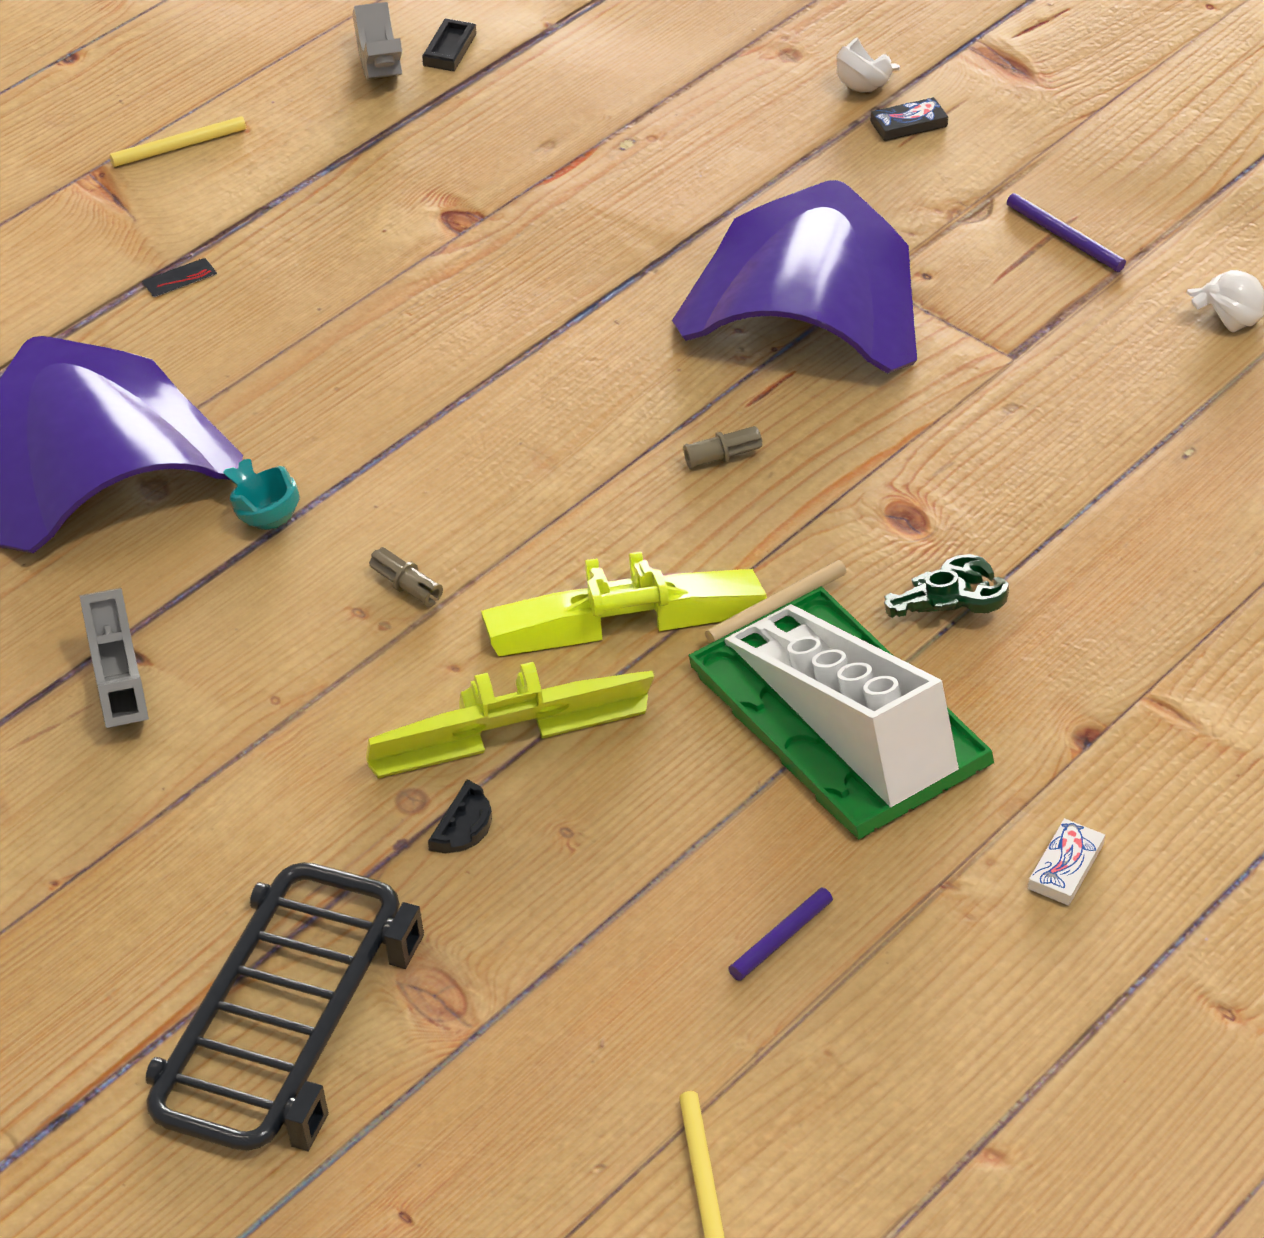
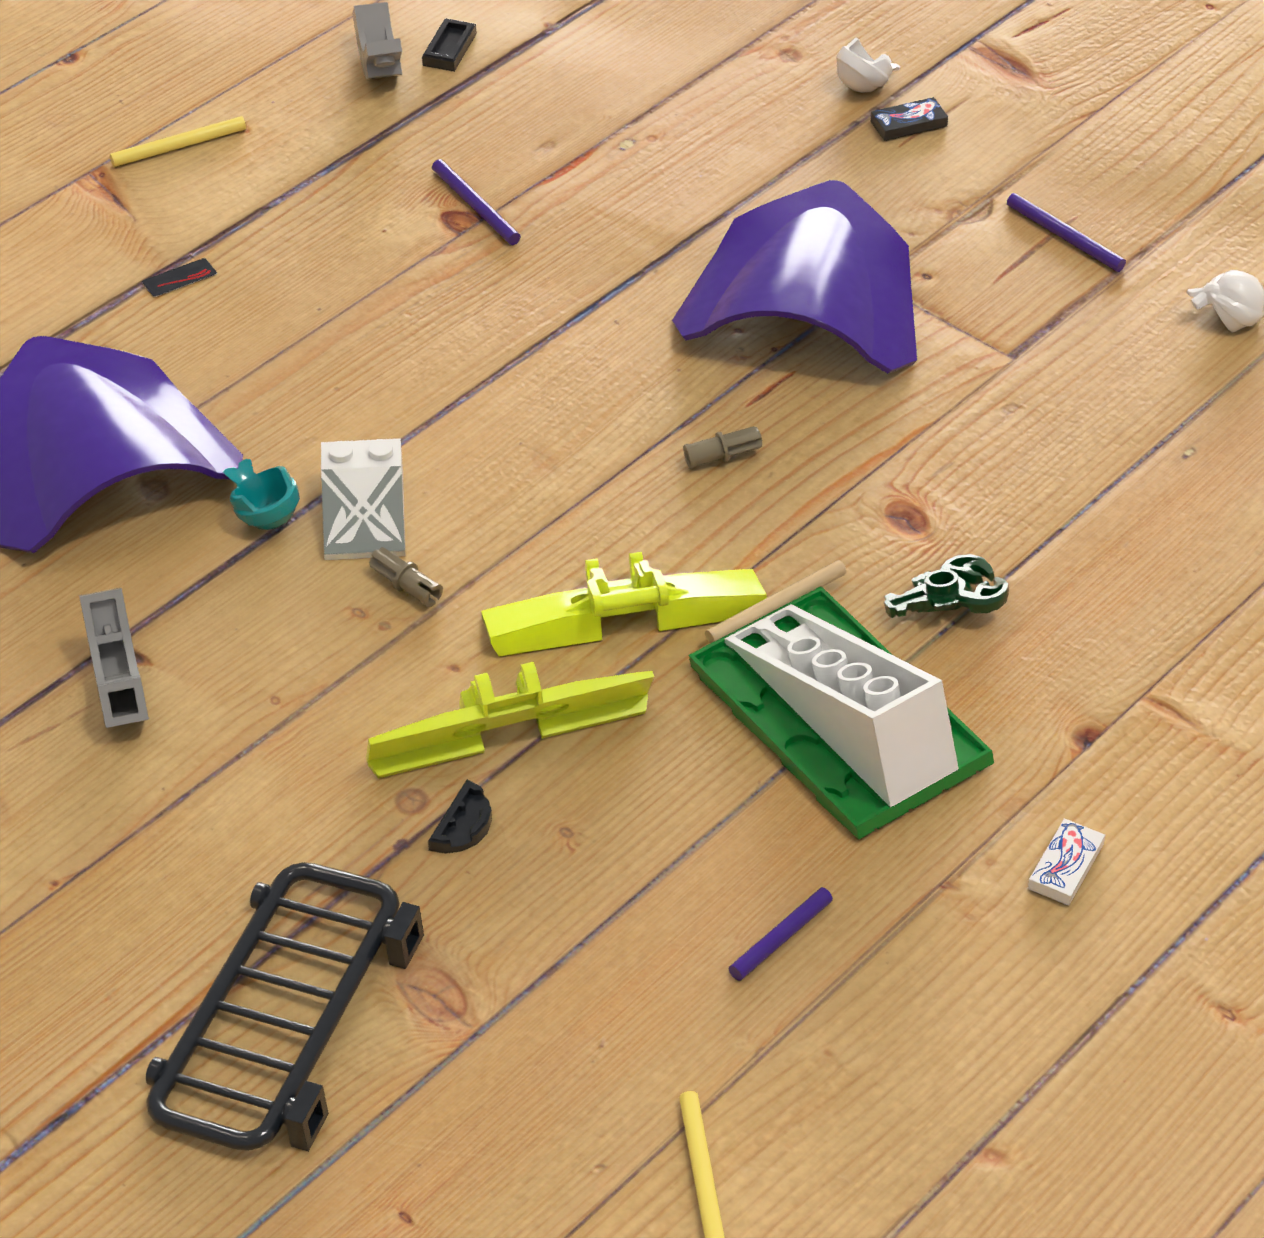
none -> slope [321,439,405,560]
none -> dark purple bar [432,159,521,245]

